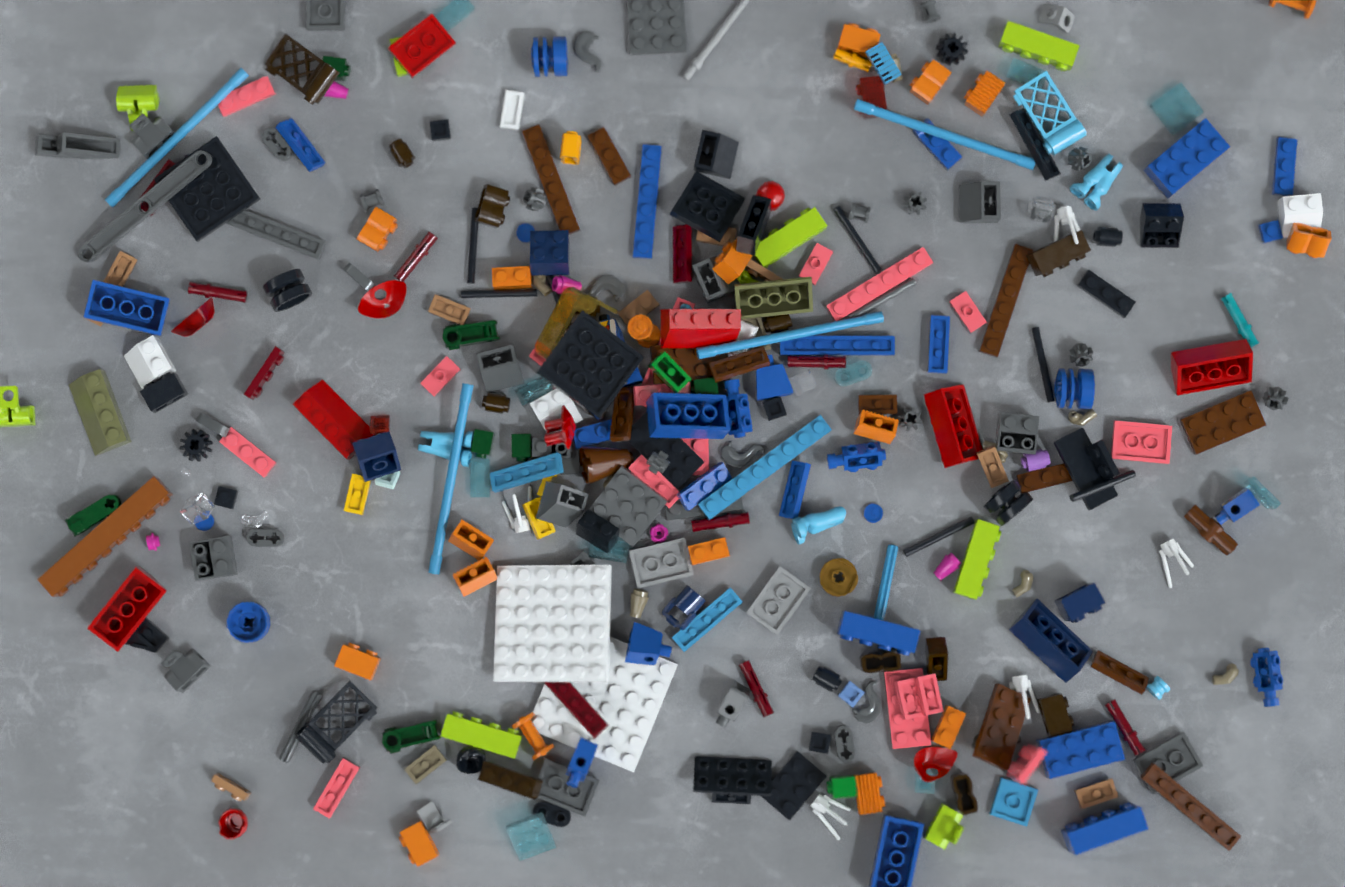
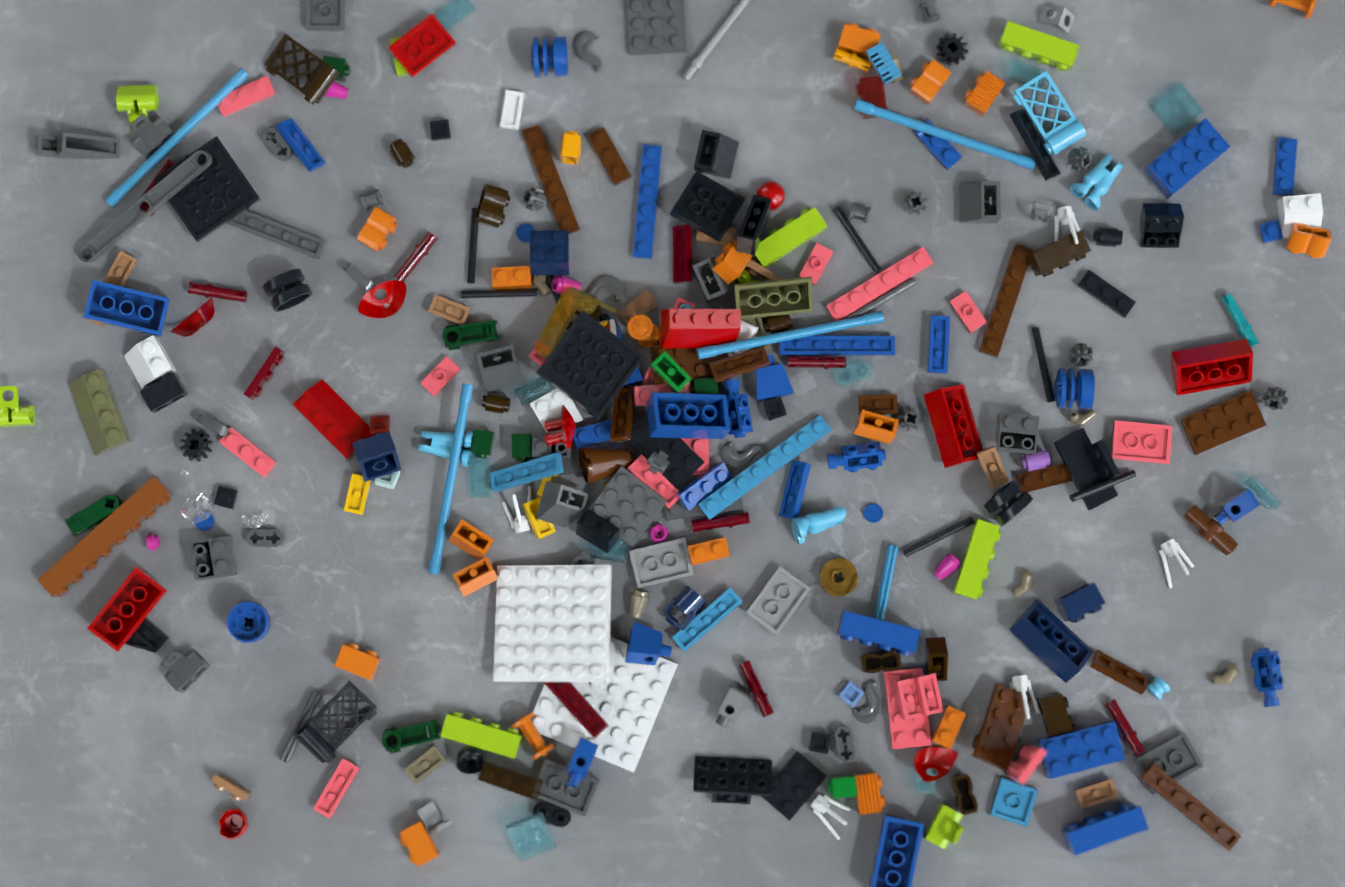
black brick [812,666,842,692] -> none
dark tan arm [982,440,1008,463] -> none

